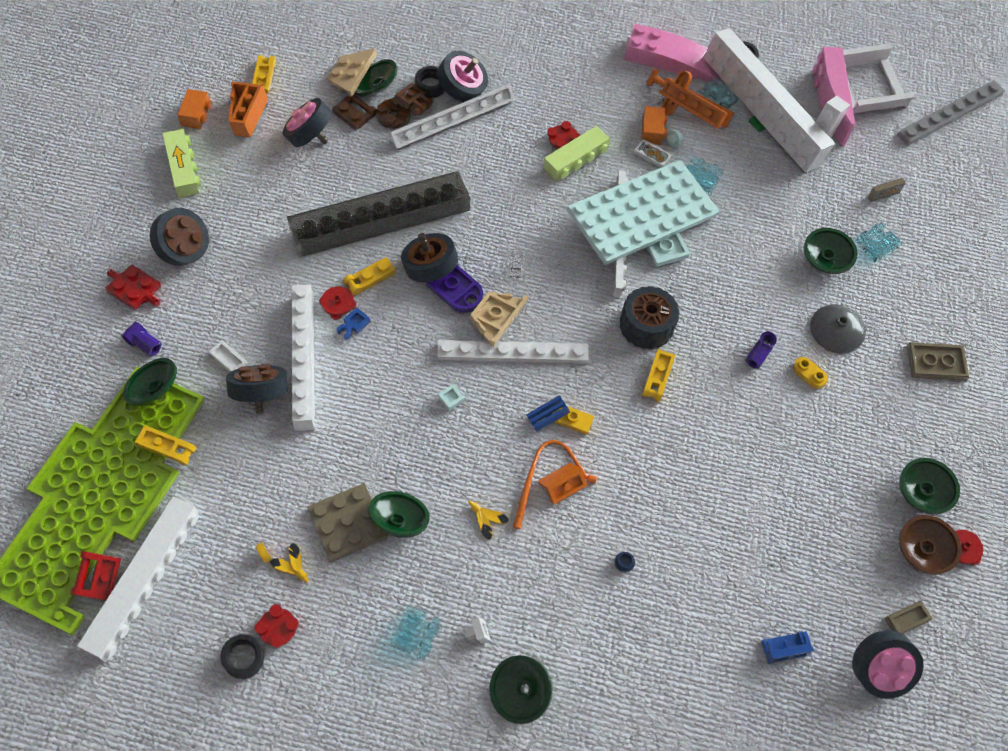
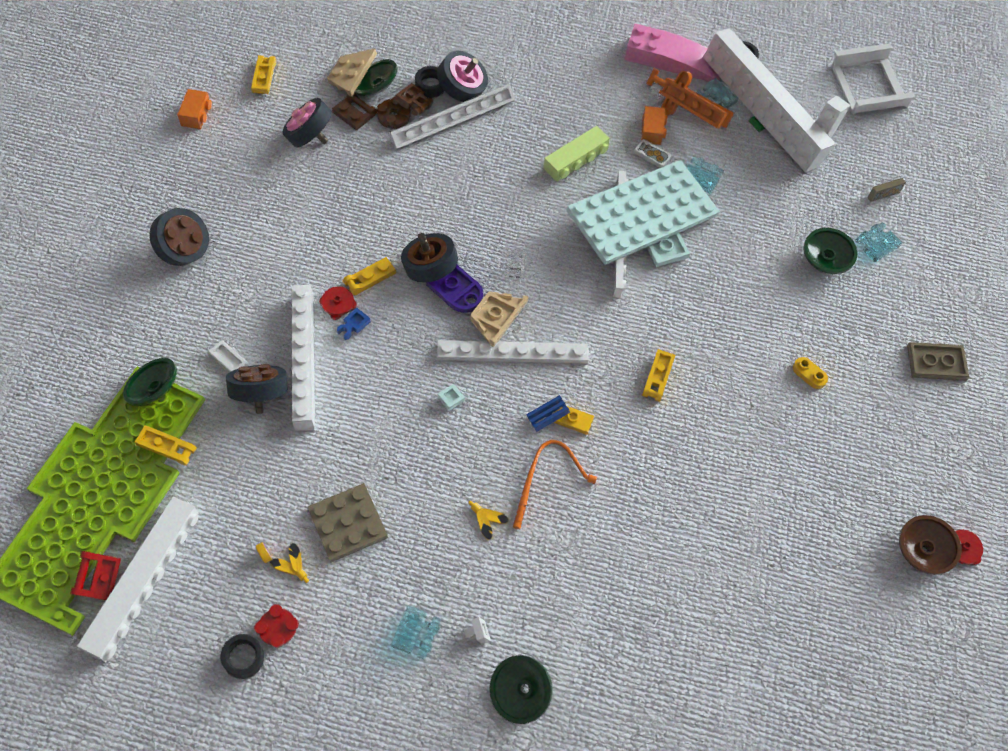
red plate [105,264,161,310] -> none
dark purple piece [121,321,162,357] -> none
yellowish green brick [163,129,201,198] -> none
orange wedge [228,81,268,138] -> none
clear smoke brick [287,171,470,258] -> none
dark green dish [368,491,430,538] -> none
orange panel [538,463,588,505] -> none
red piece [547,121,580,149] -> none
dark blue plate [614,552,635,572] -> none
black wheel [619,286,680,349] -> none
light aqua plate [667,130,683,147] -> none
dark purple piece [745,331,777,369] -> none
blue hinge [761,631,814,664] -> none
dark grey dish [810,304,866,353] -> none
bright pink slope [812,47,855,146] -> none
wheel [852,630,924,699] -> none
dark tan tile [884,600,933,634] -> none
light grey plate [897,80,1005,146] -> none
dark green dish [899,458,960,515] -> none

